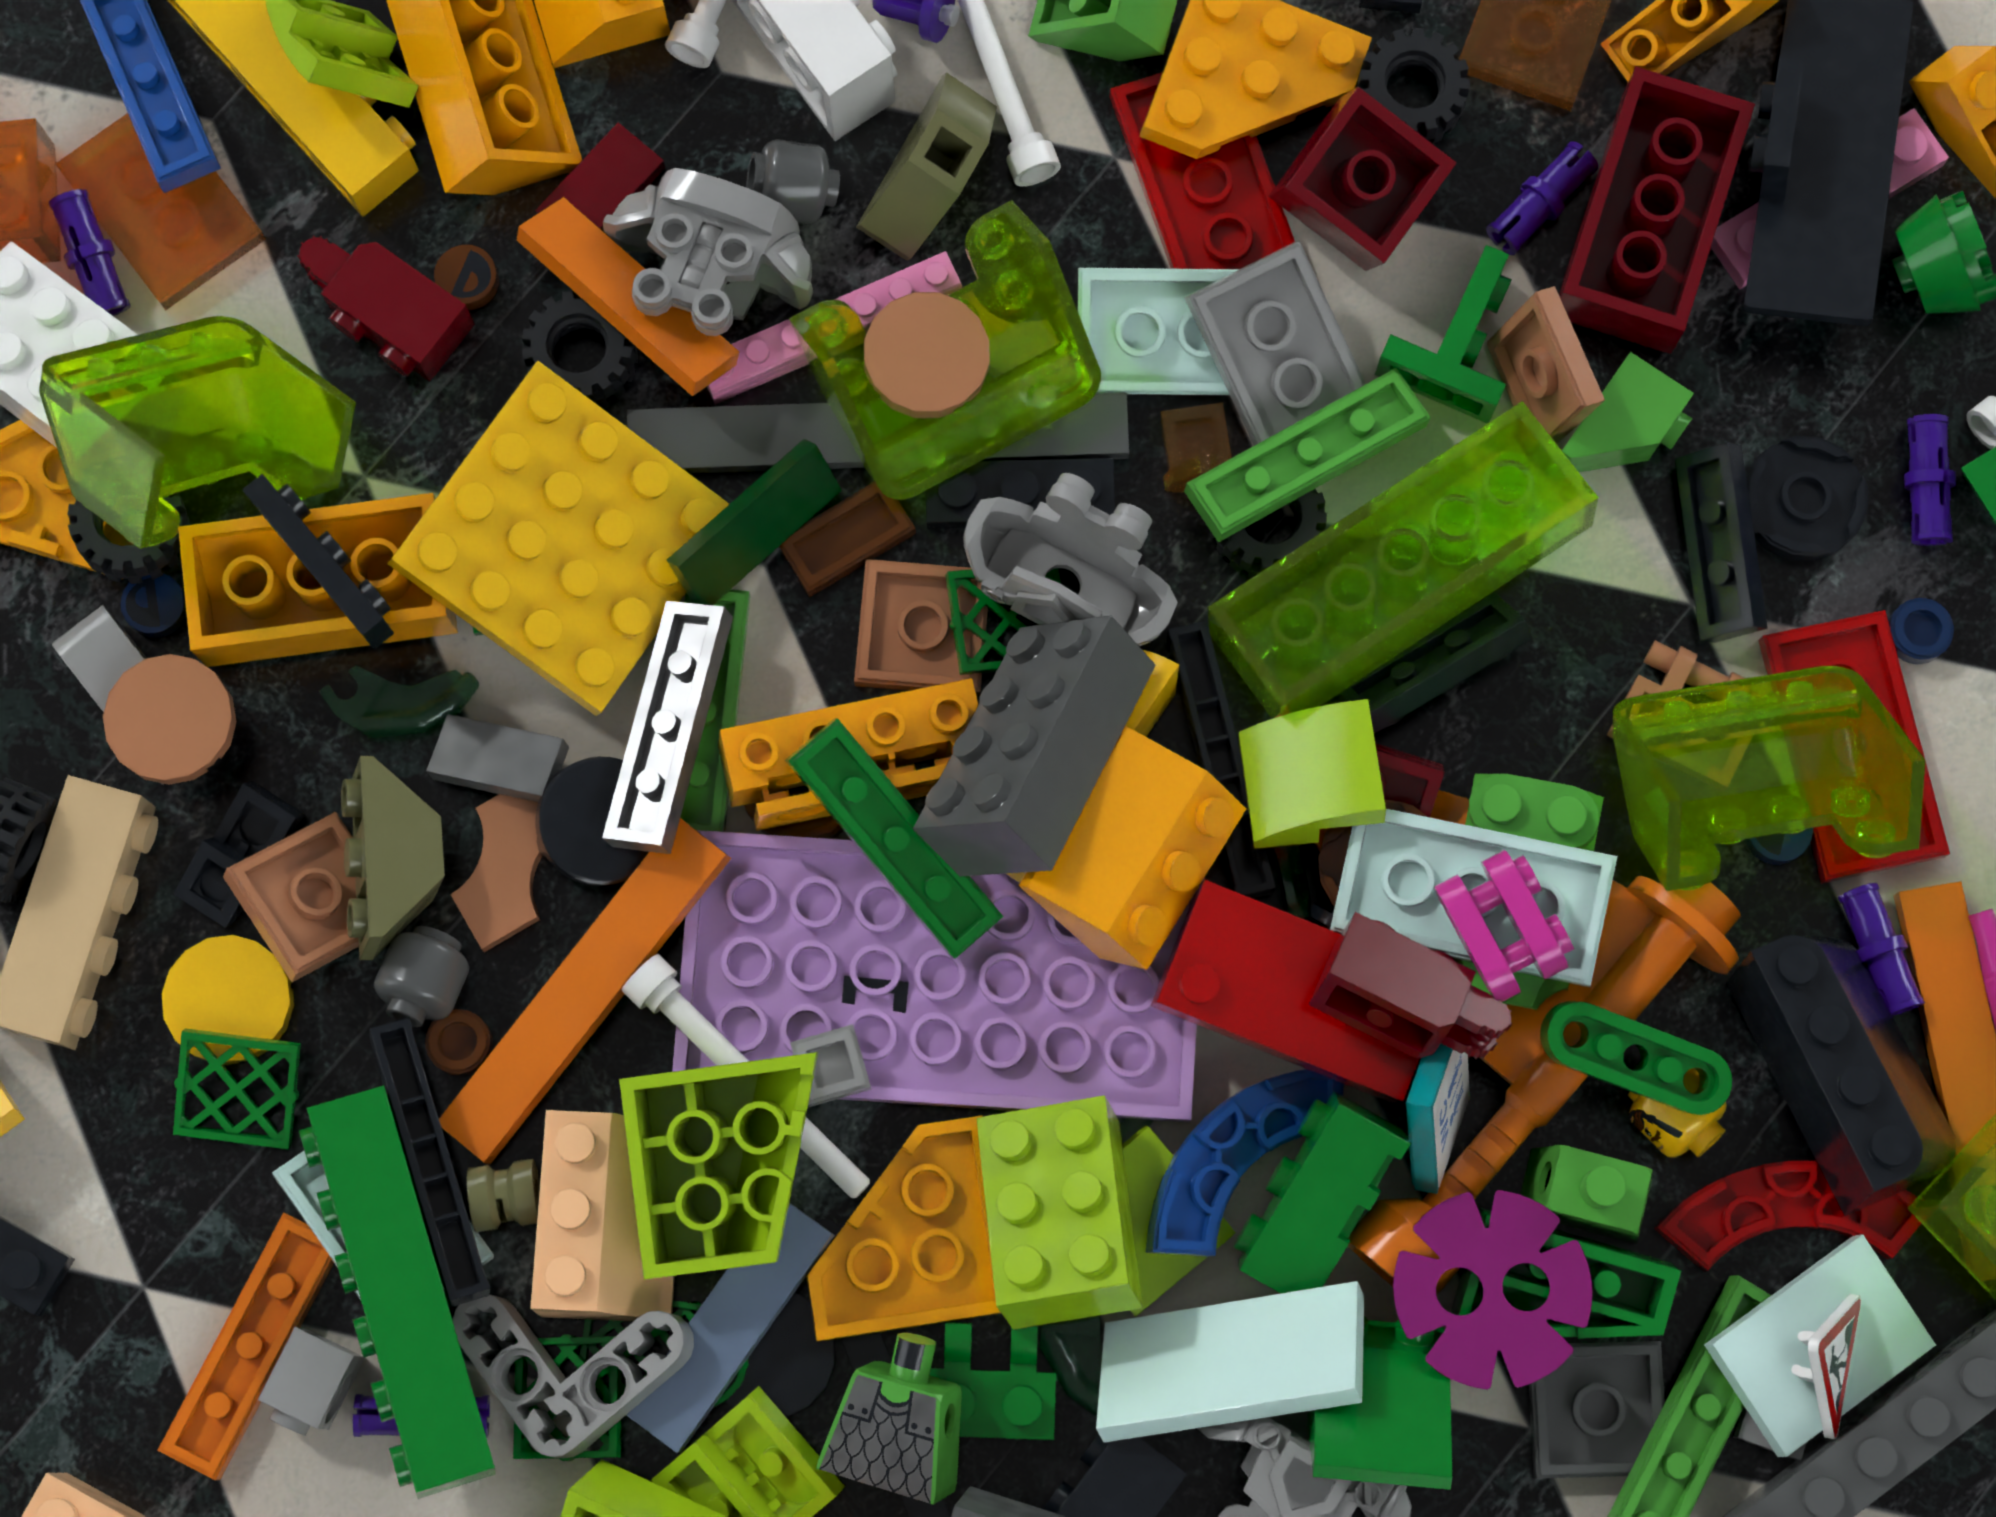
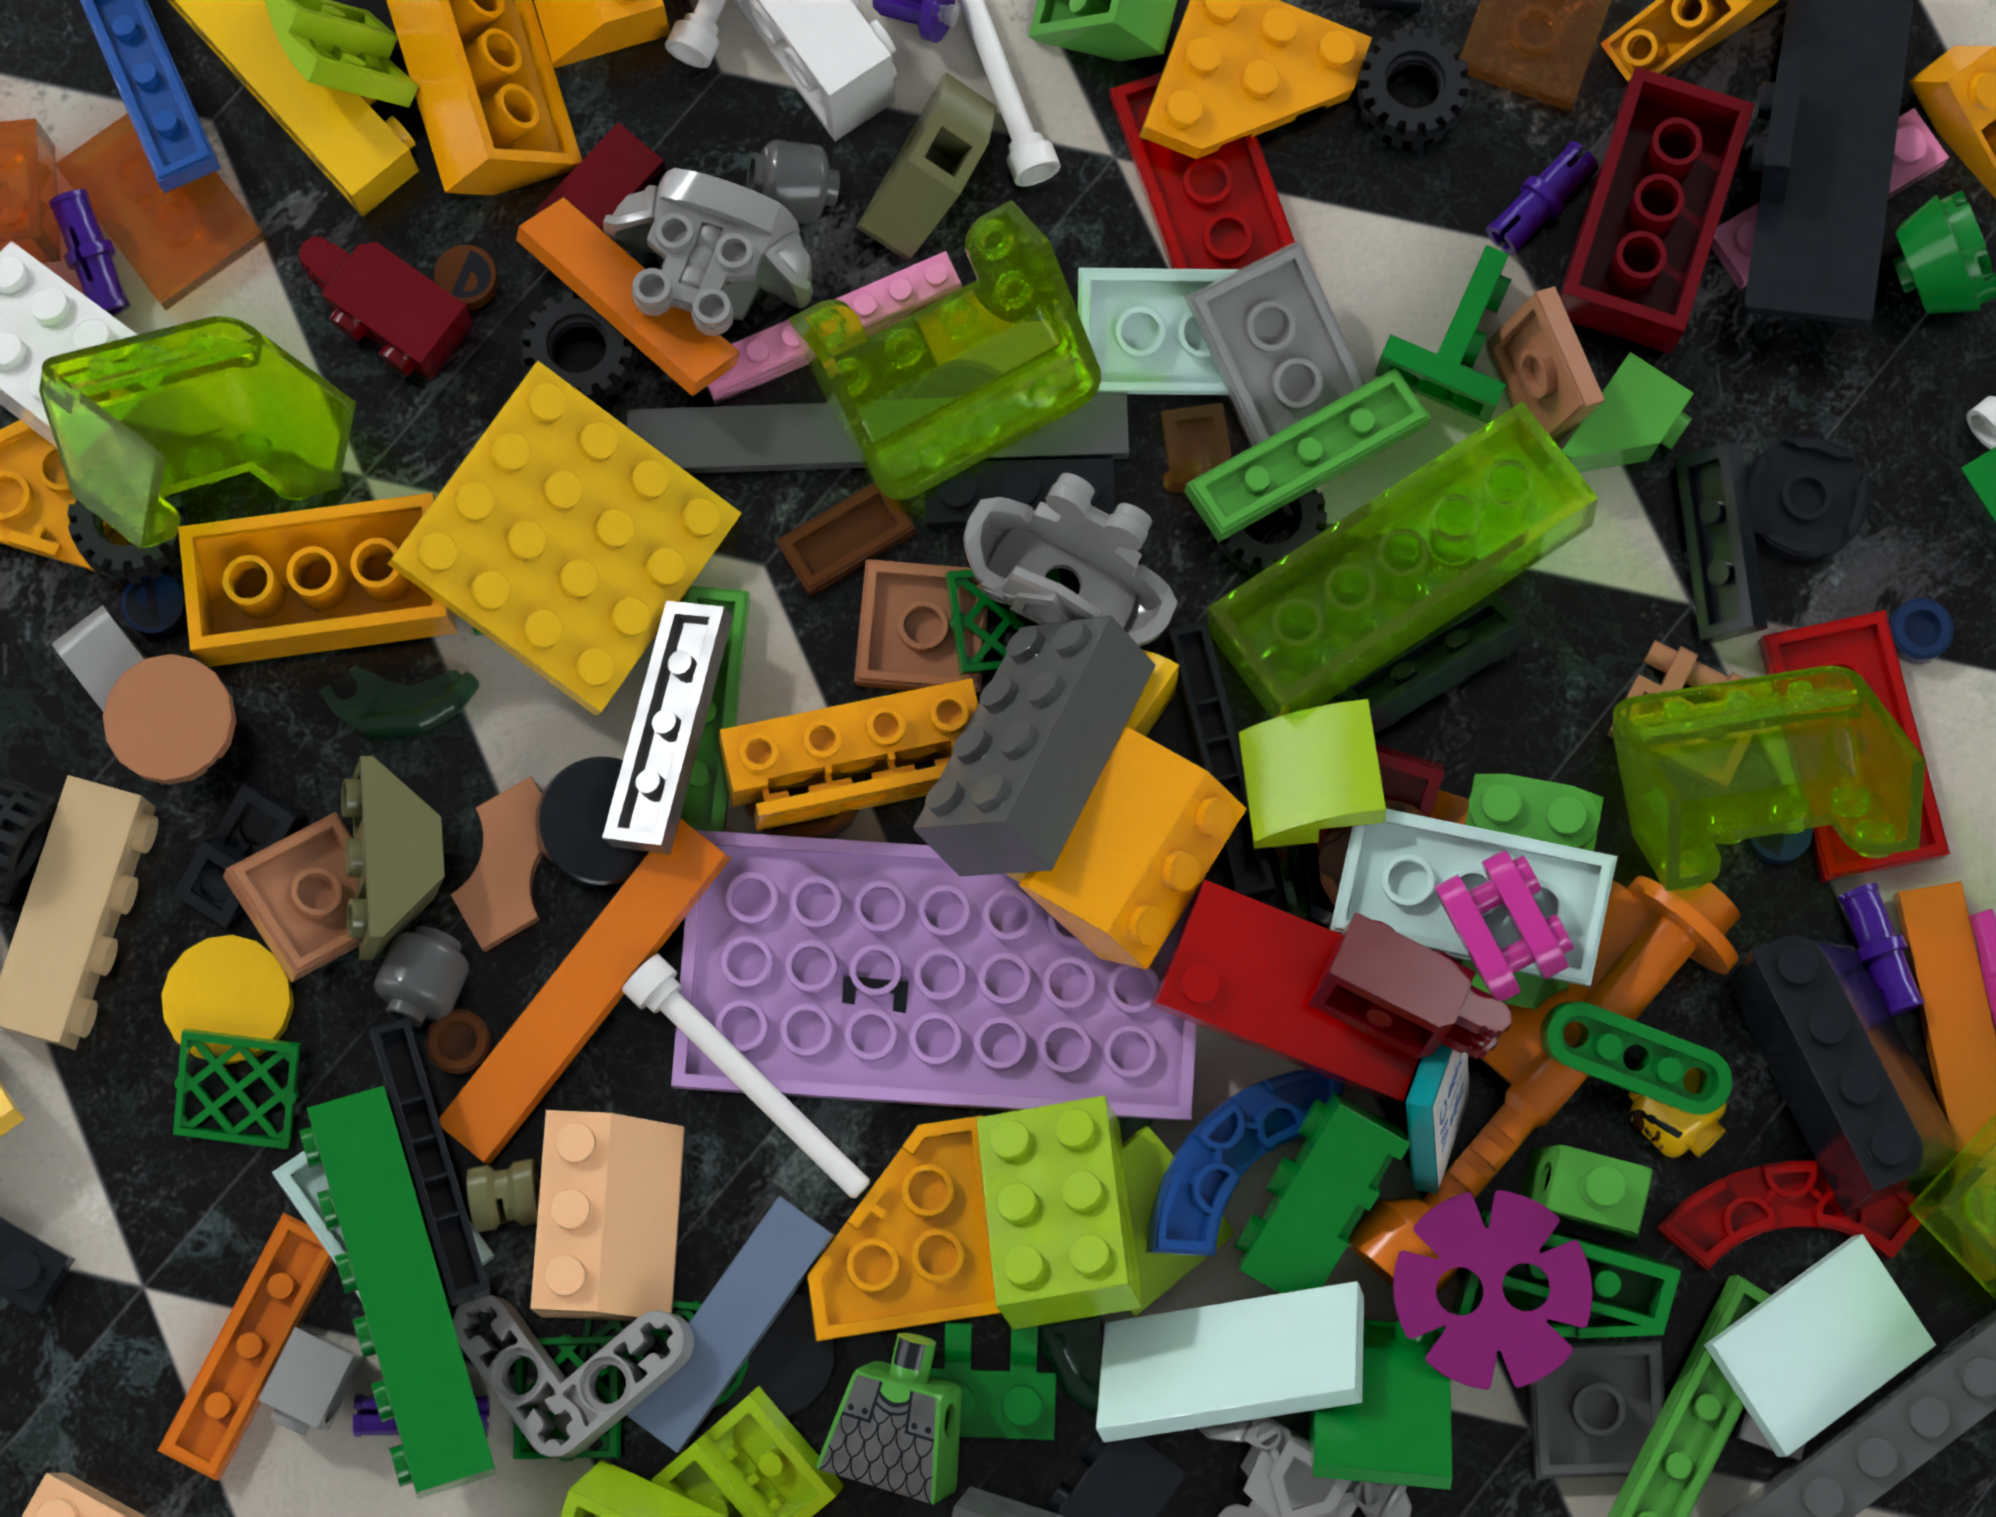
black plate [242,473,394,649] -> none
dark grey tile [426,714,569,802] -> none
lime wedge [619,1052,818,1280] -> none
dark green tile [667,439,842,605] -> none
green tile [785,718,1004,959] -> none
light grey tile [790,1024,871,1107] -> none
nougat tile [864,292,990,418] -> none
dark red brick [1268,86,1456,271] -> none
white piece [1791,1294,1861,1440] -> none
dark purple pin [1904,414,1956,546] -> none

